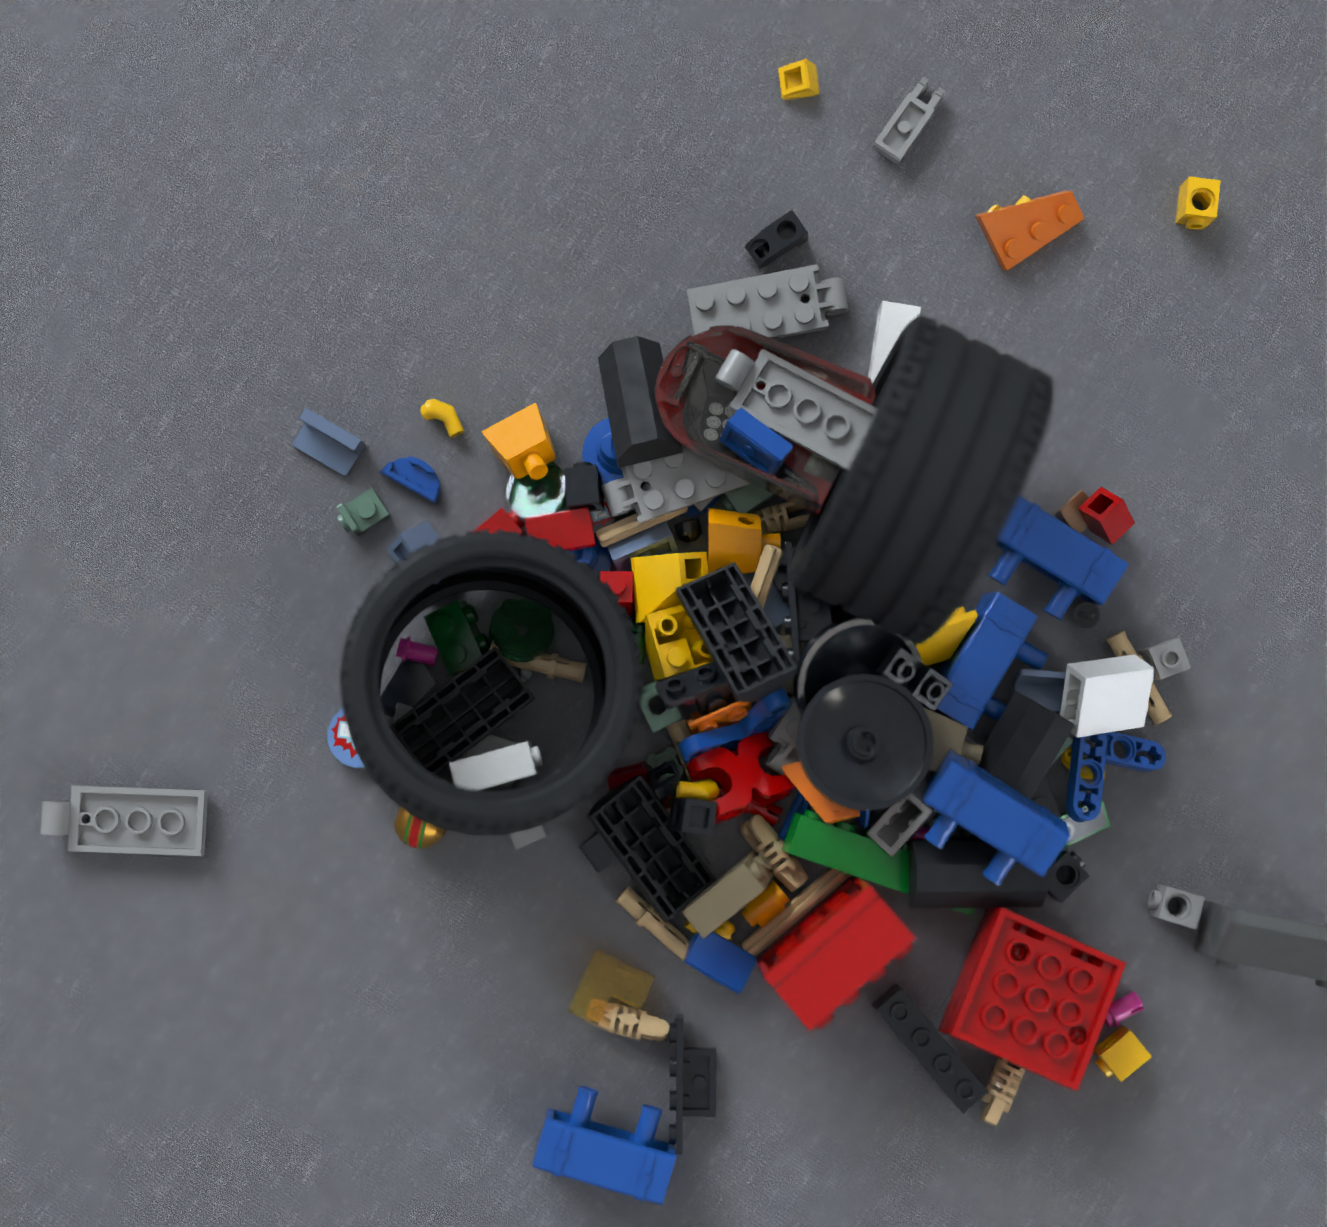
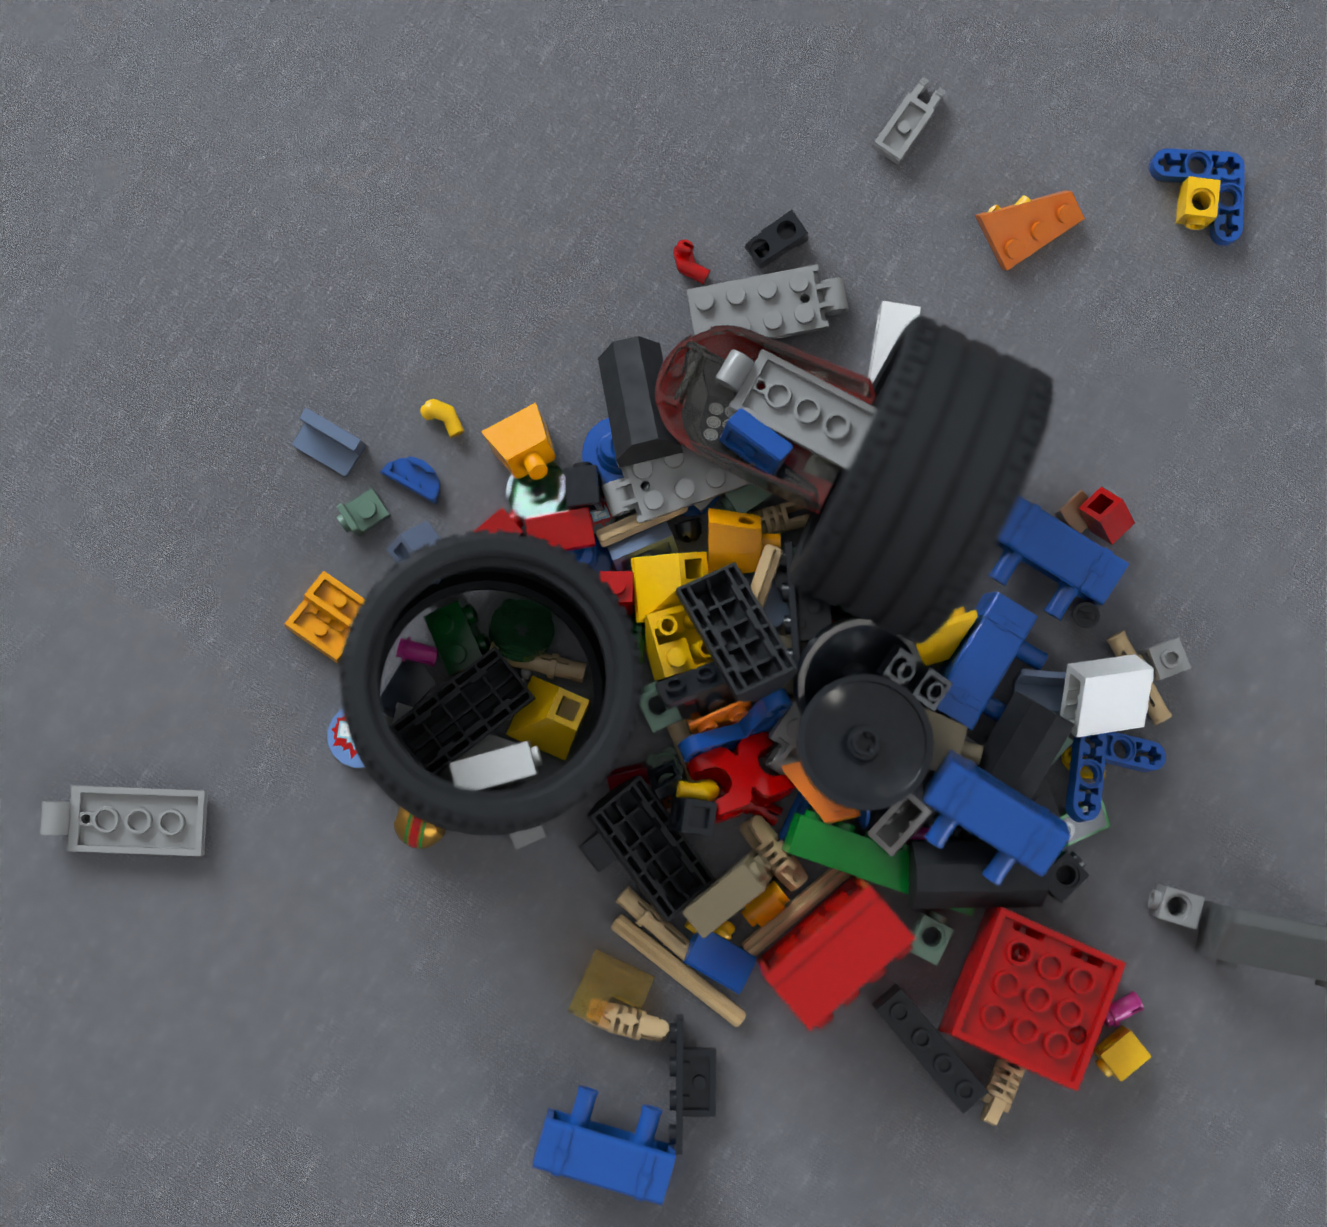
yellow slope [778,59,820,100] -> none
none -> light orange slope [284,571,364,664]
none -> yellow slope [506,675,592,761]
none -> tan axle [611,914,746,1027]
none -> red arm [673,239,710,285]
none -> sand green brick [910,910,954,965]
none -> blue beam [1149,149,1245,246]

